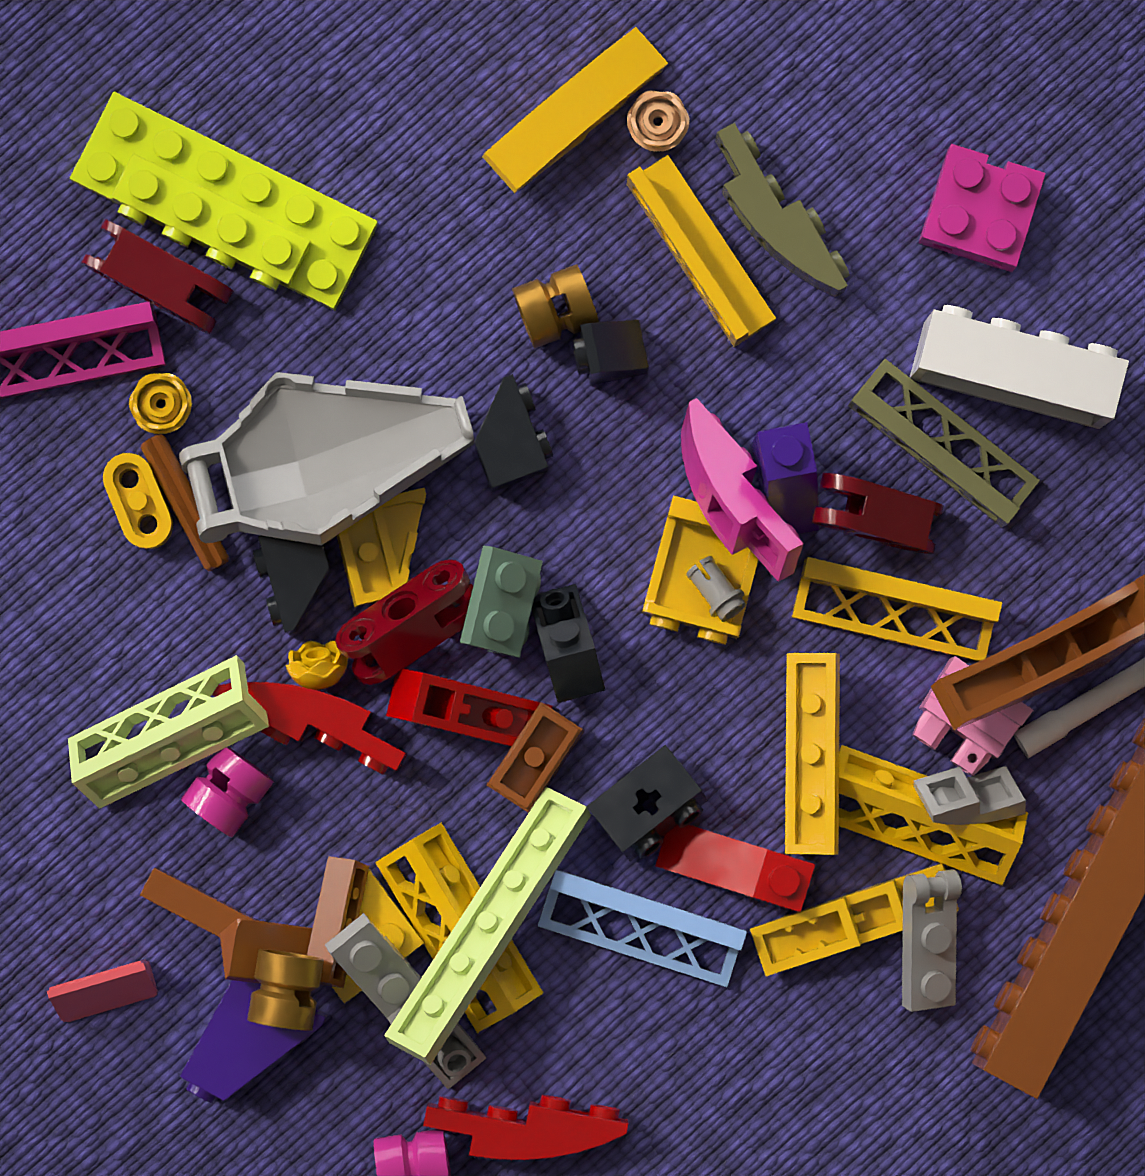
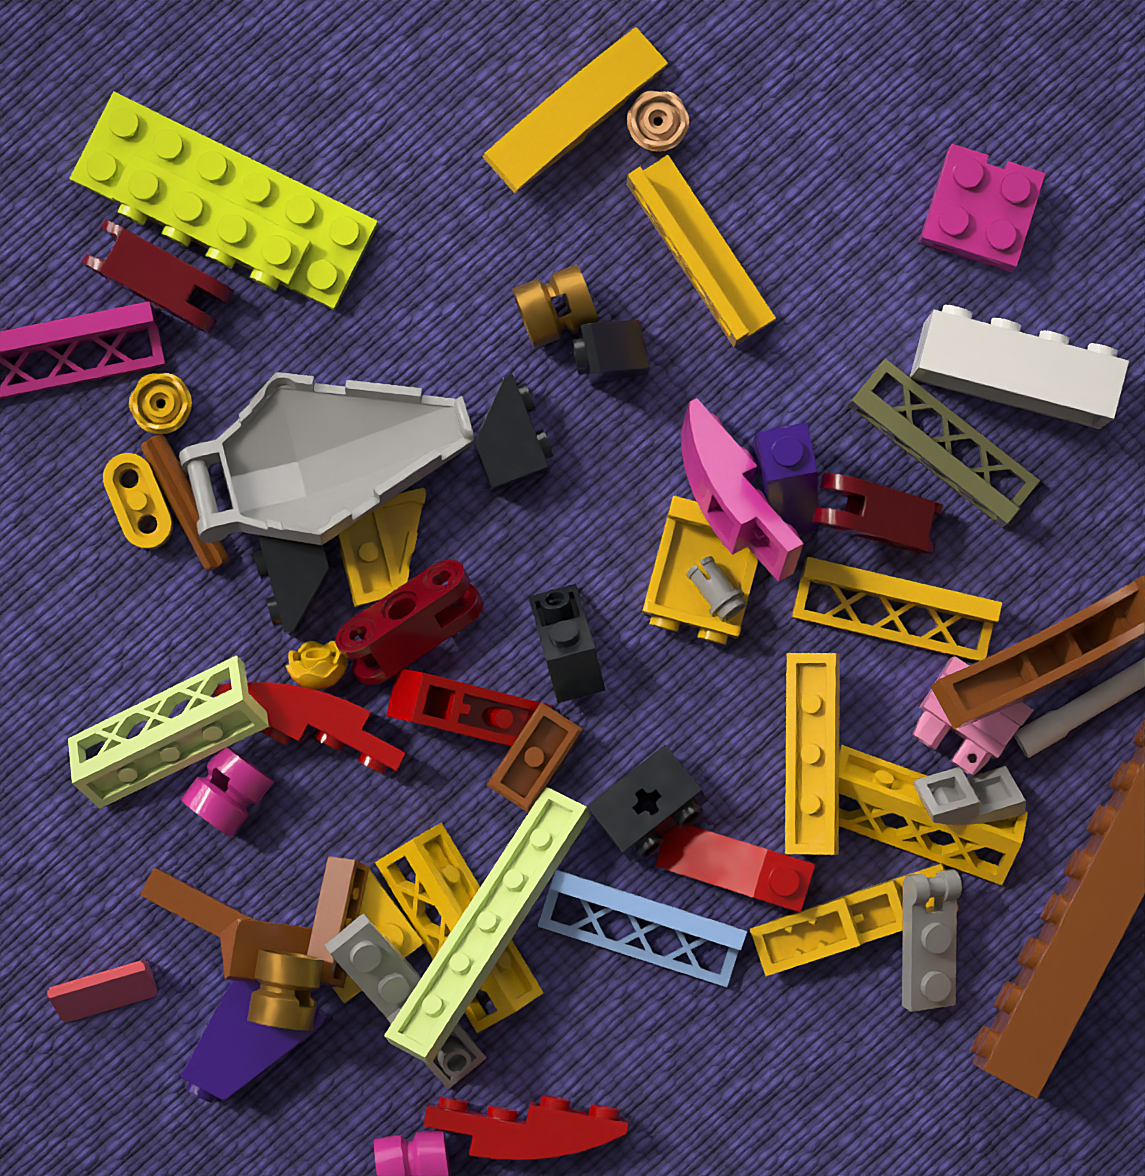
sand green bracket [460,546,543,658] -> none
olive slope [715,122,850,297] -> none

